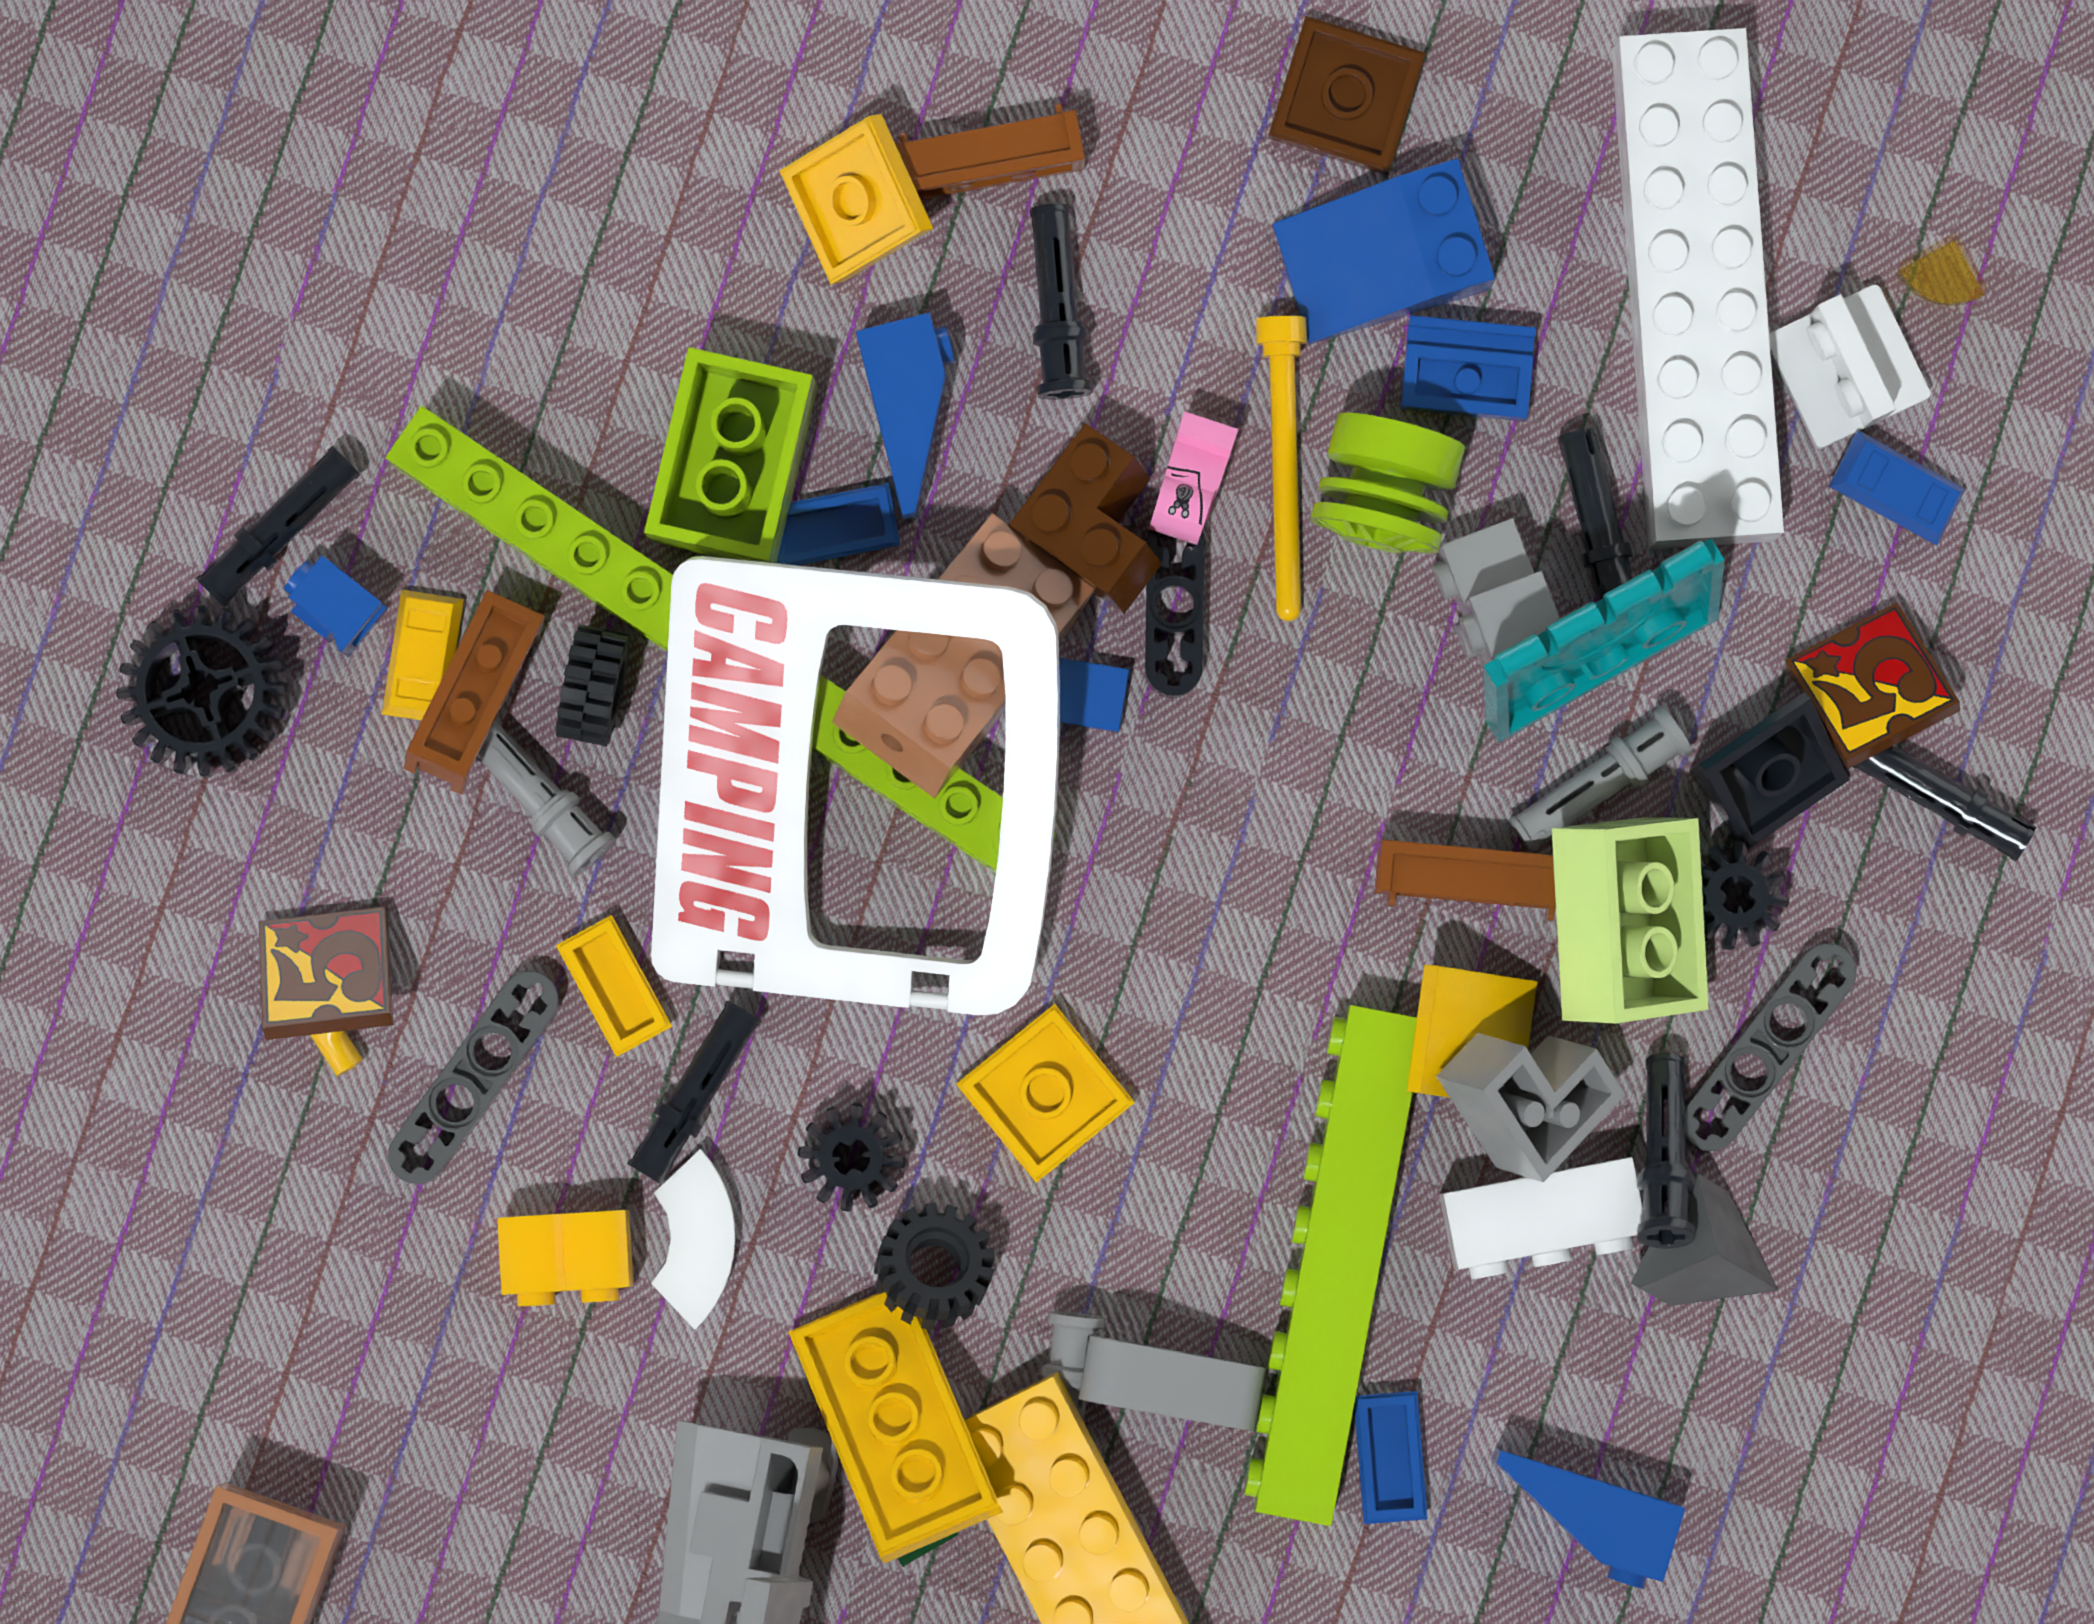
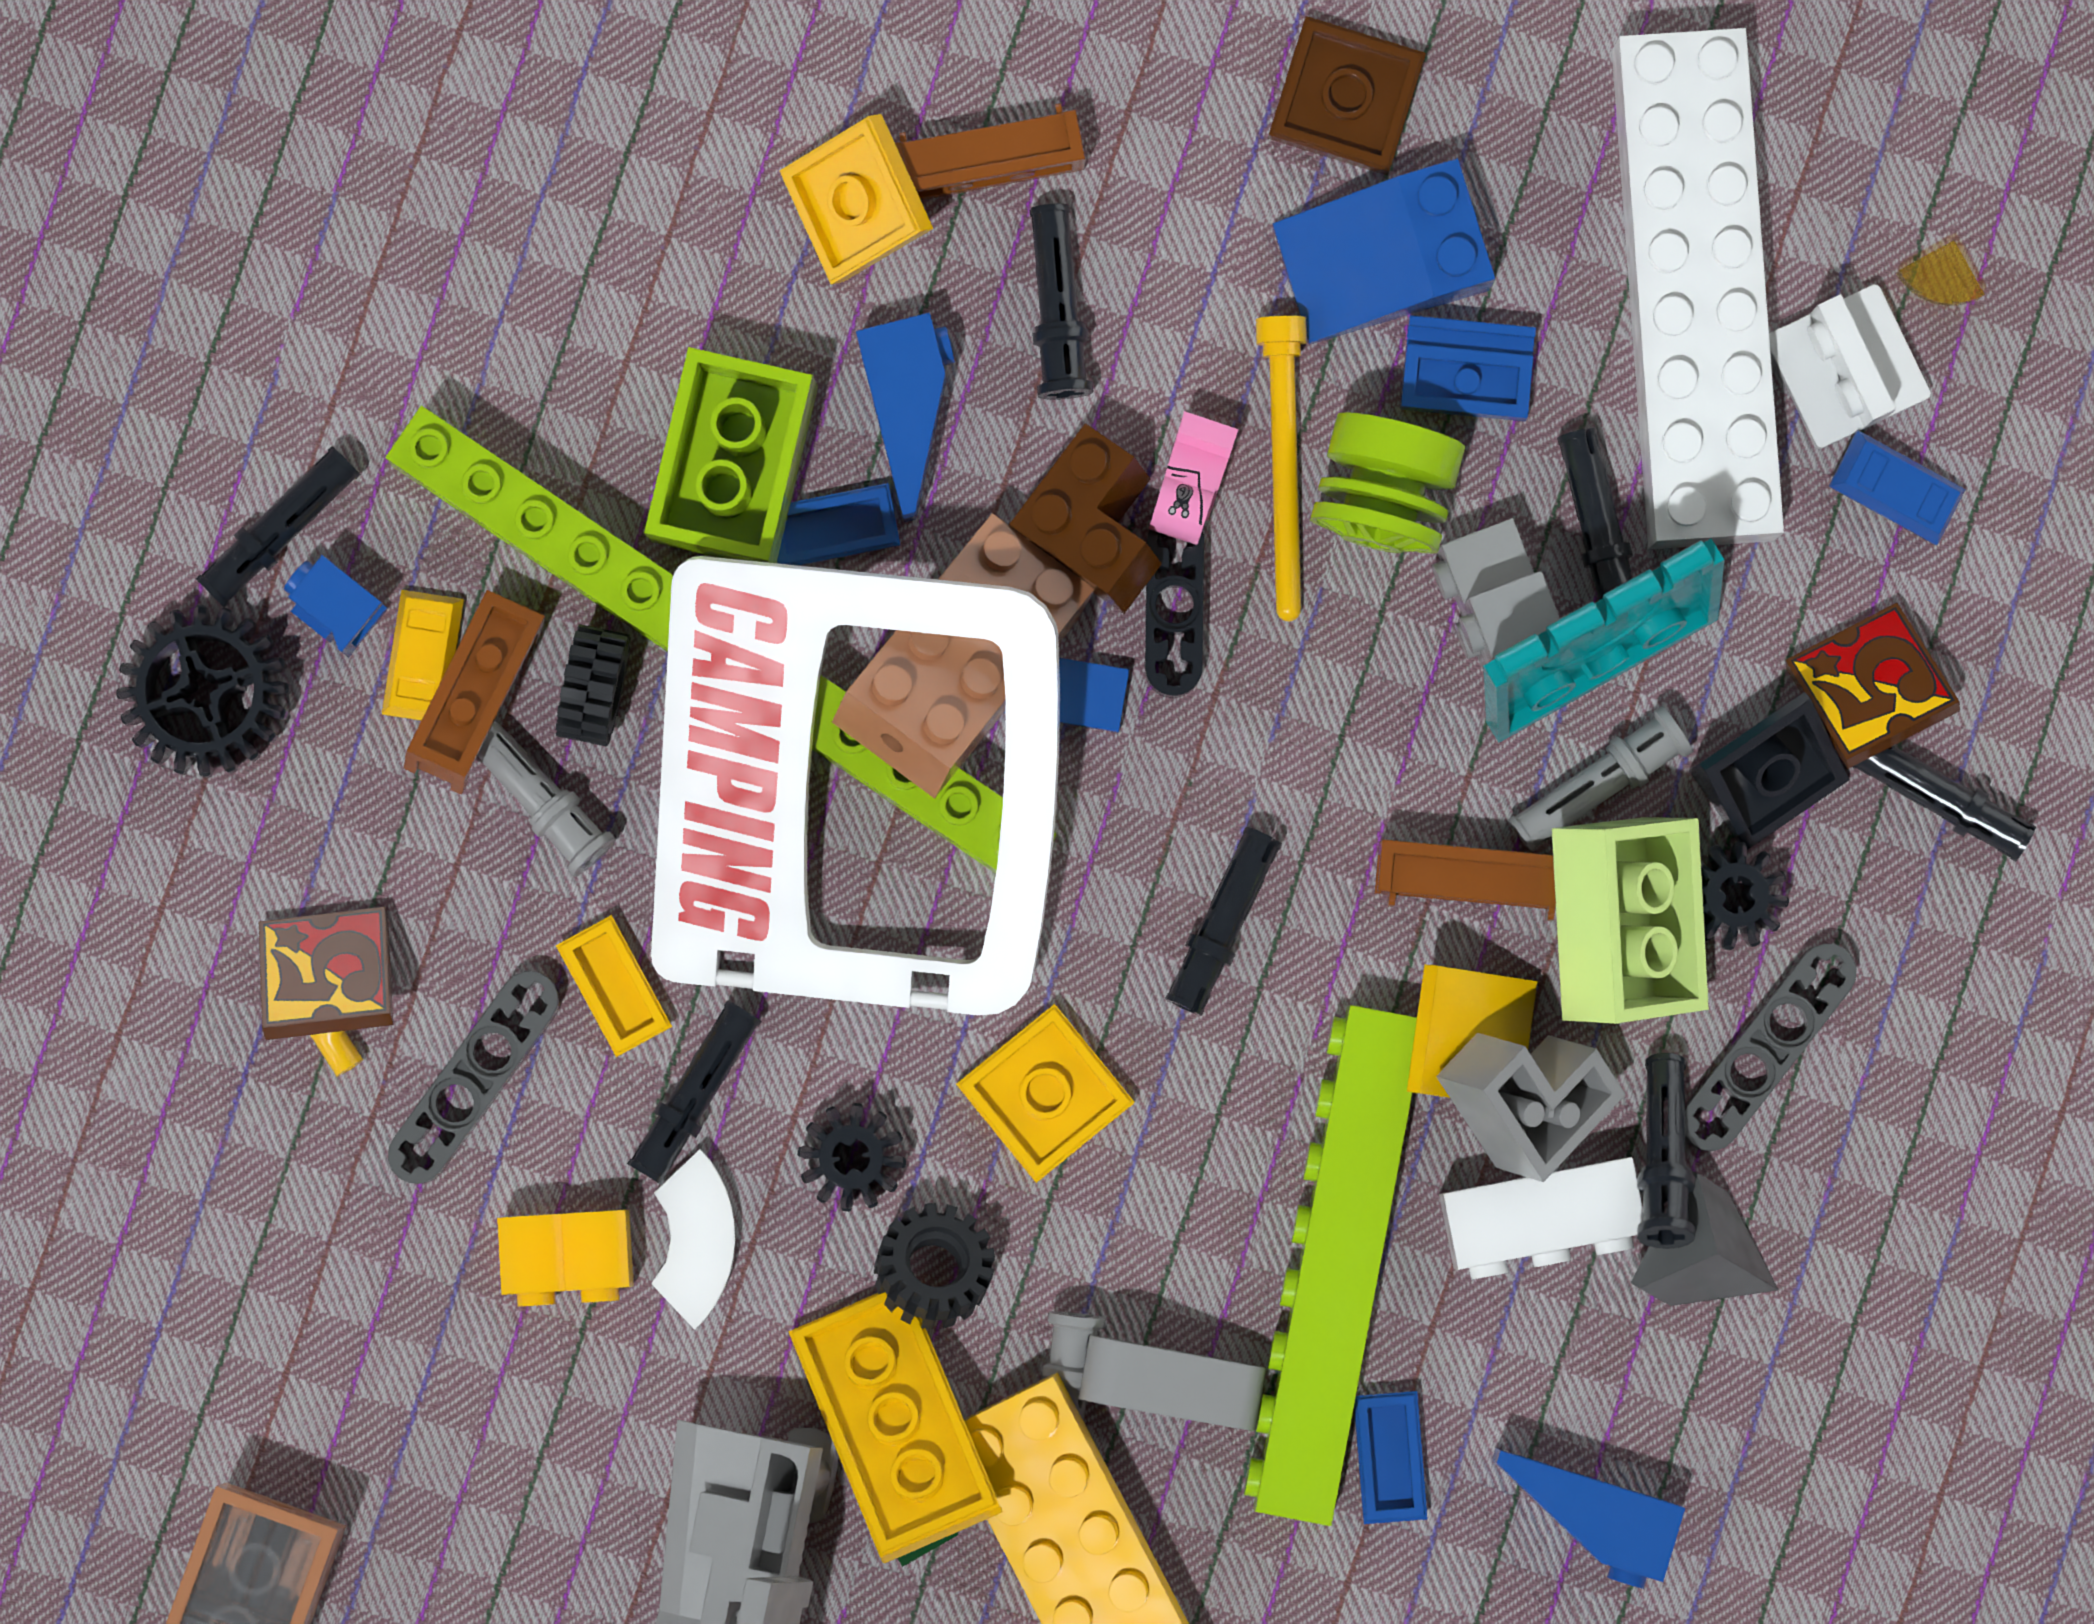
none -> black pin [1165,827,1282,1016]

